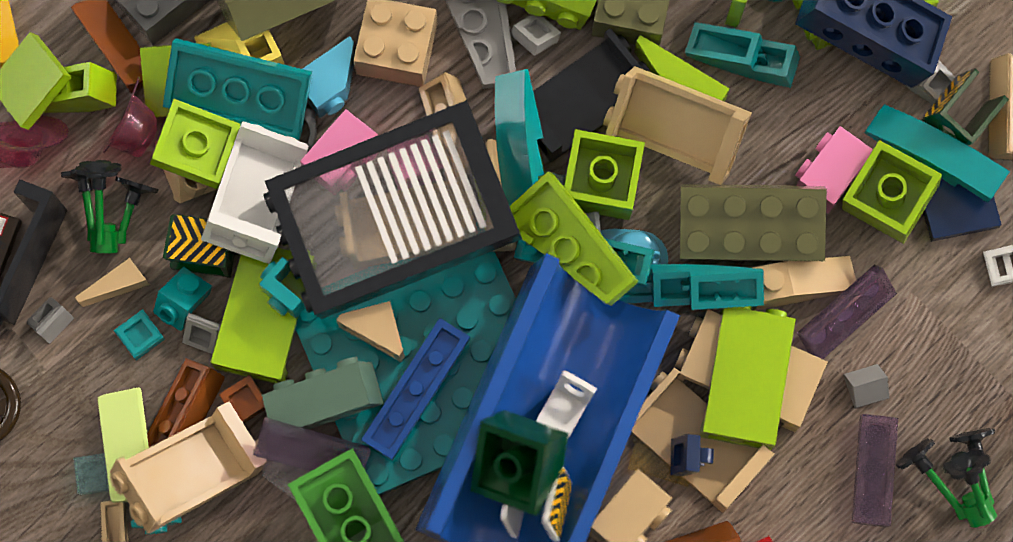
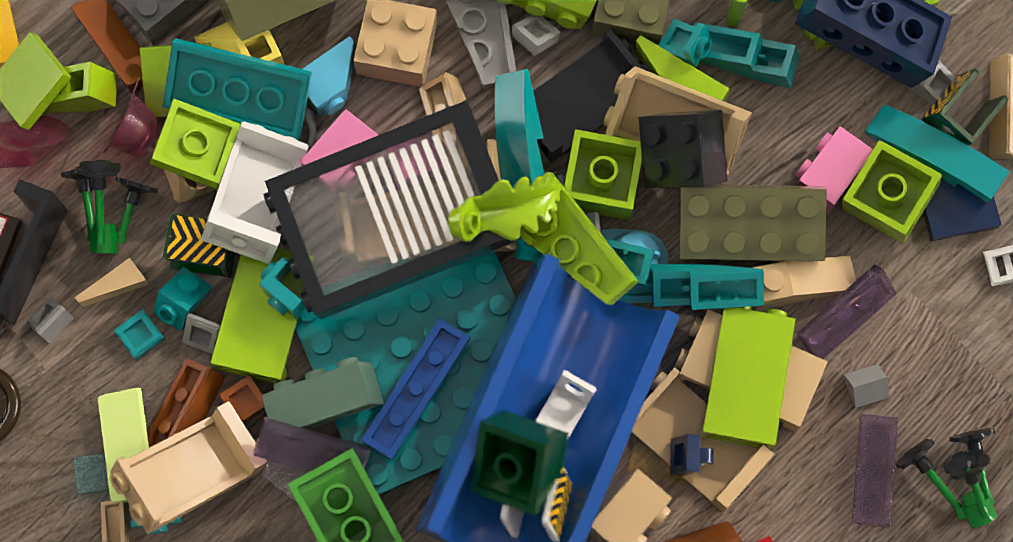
tan slope [336,301,405,362] -> none
none -> lime plant [448,176,561,242]
none -> black brick [638,110,728,188]
none -> teal bracket [658,19,712,68]

